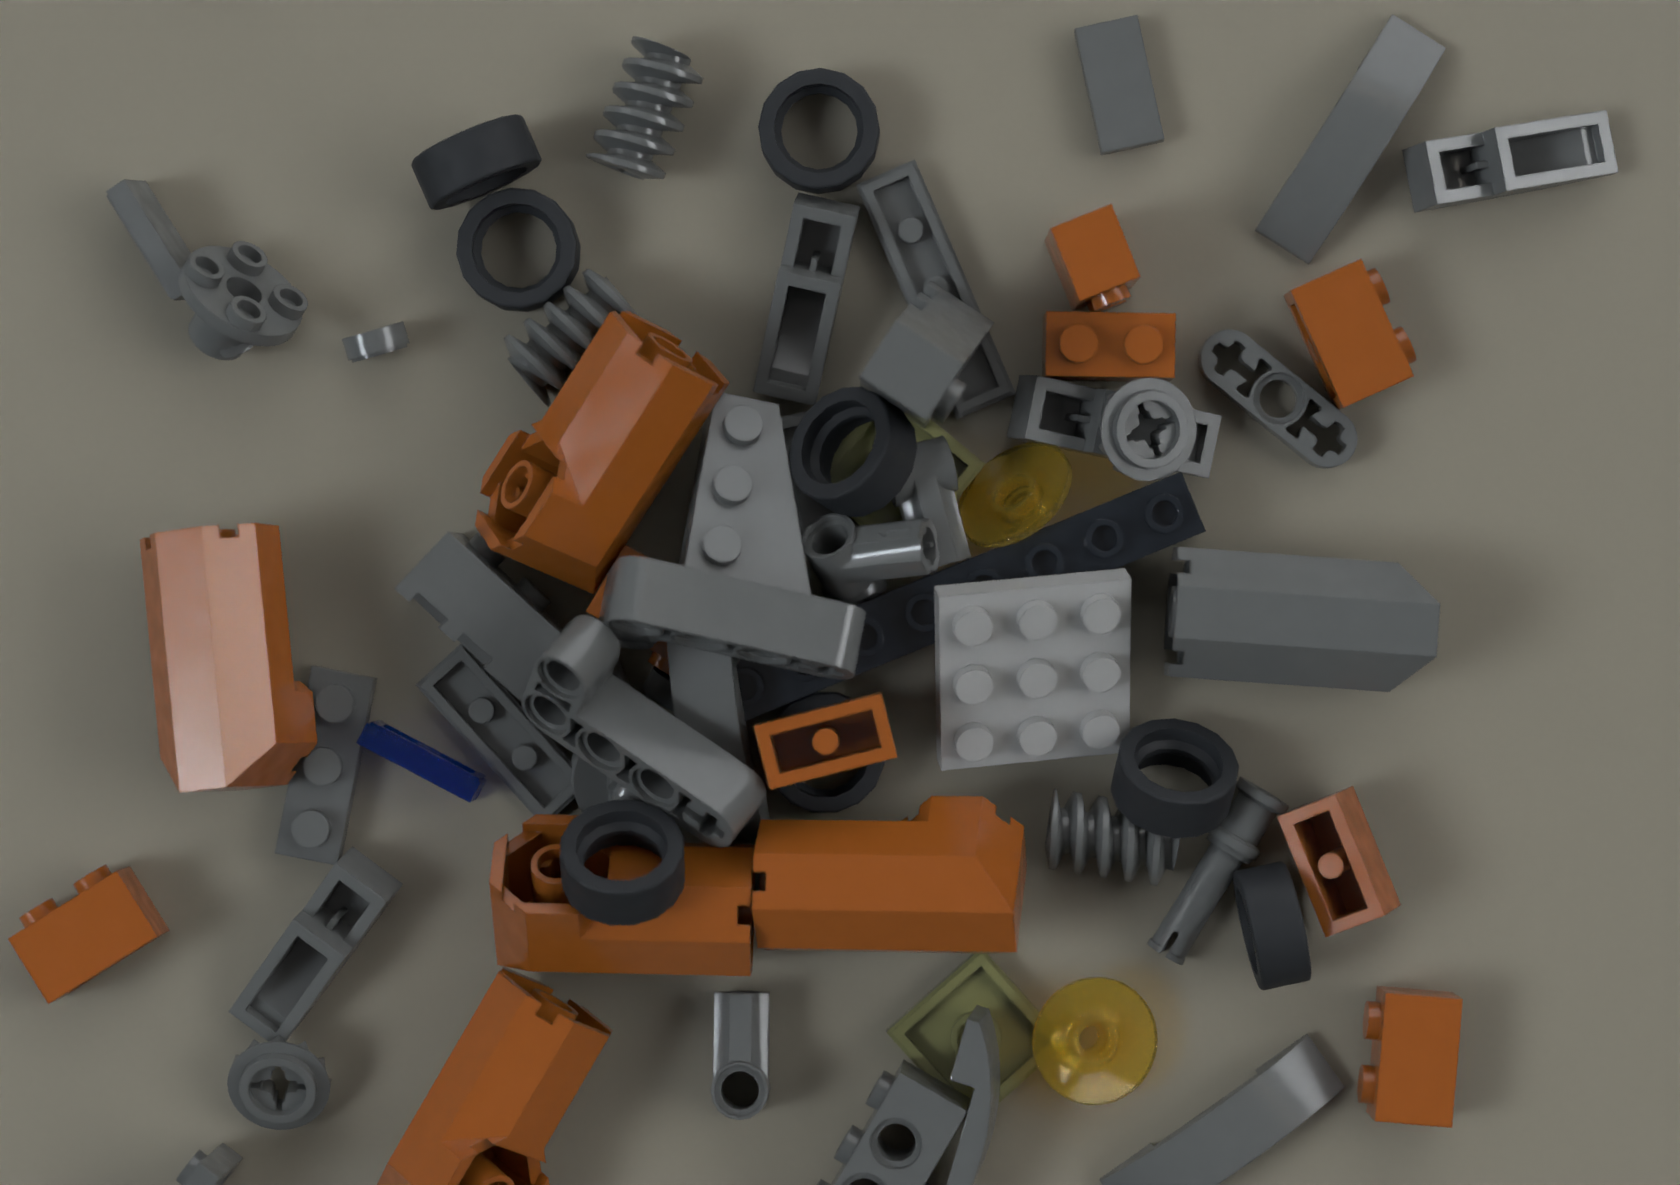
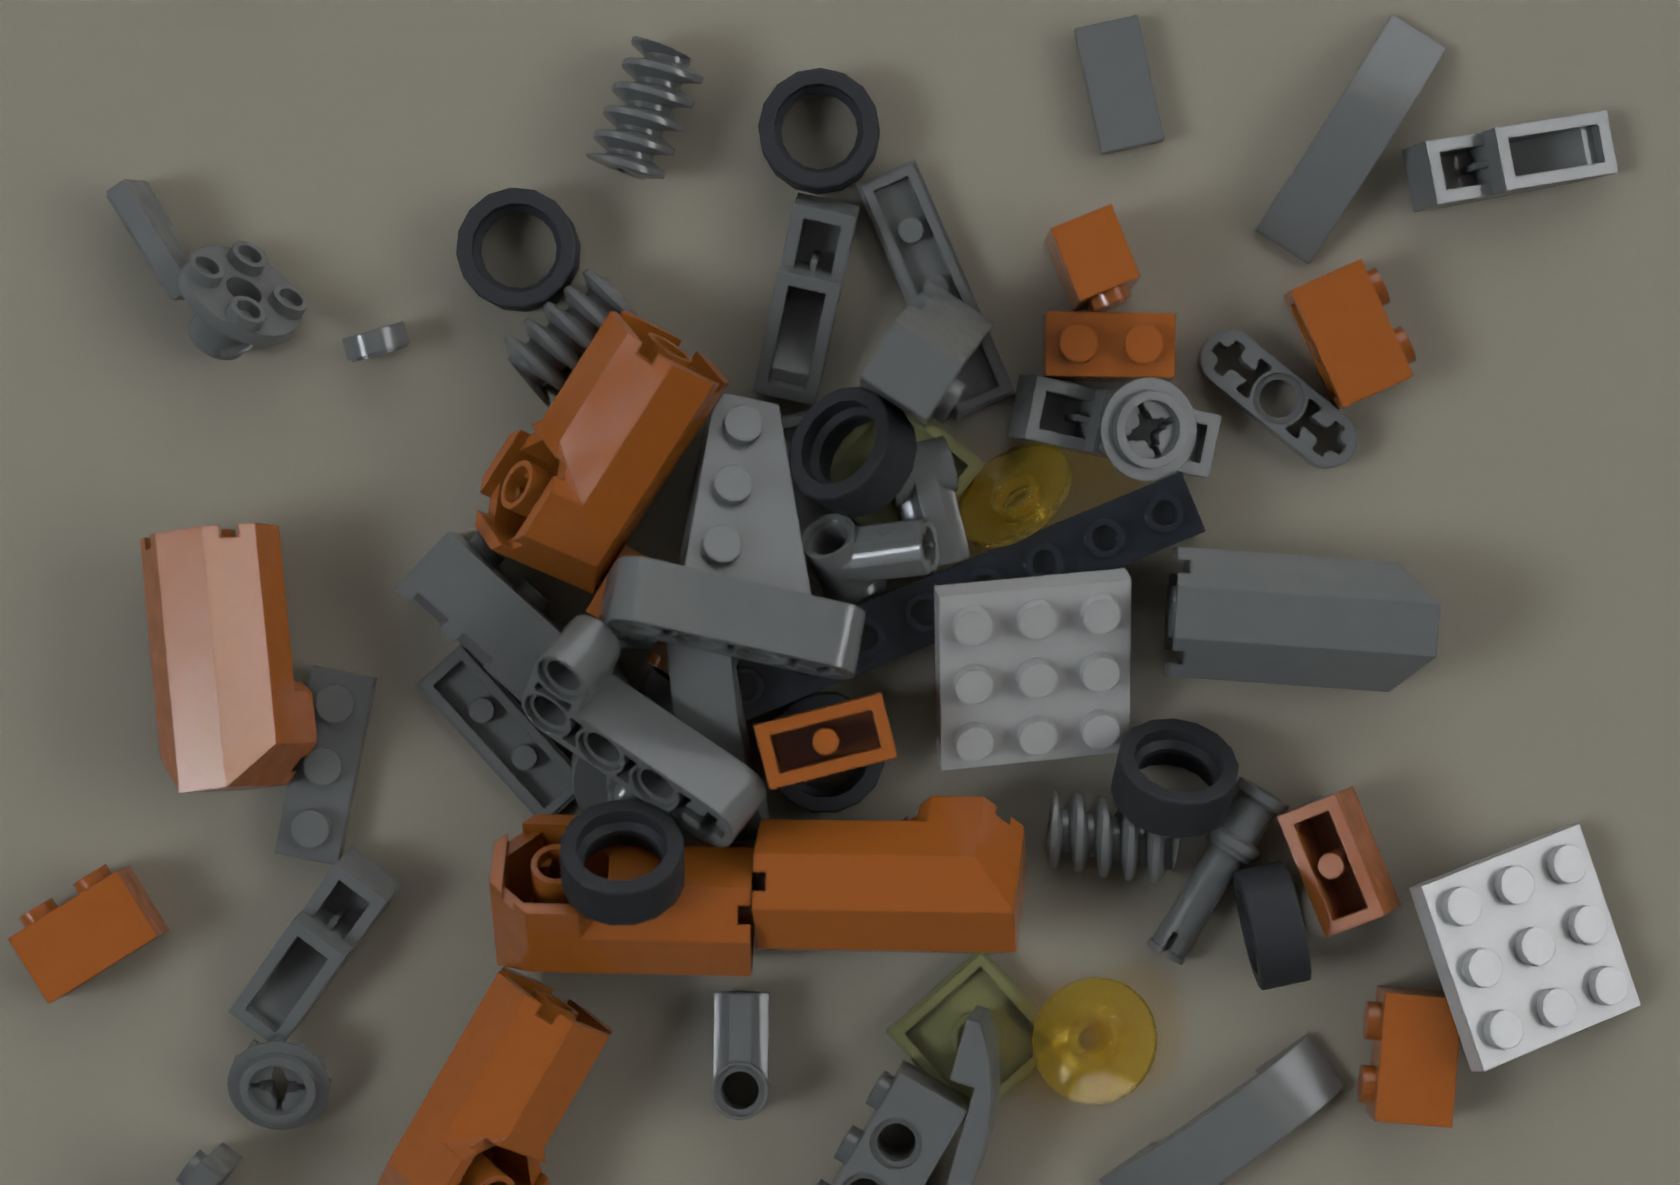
clear blue tile [356,720,487,803] -> none
black tyre [411,114,542,210] -> none
none -> plate [1409,824,1641,1072]

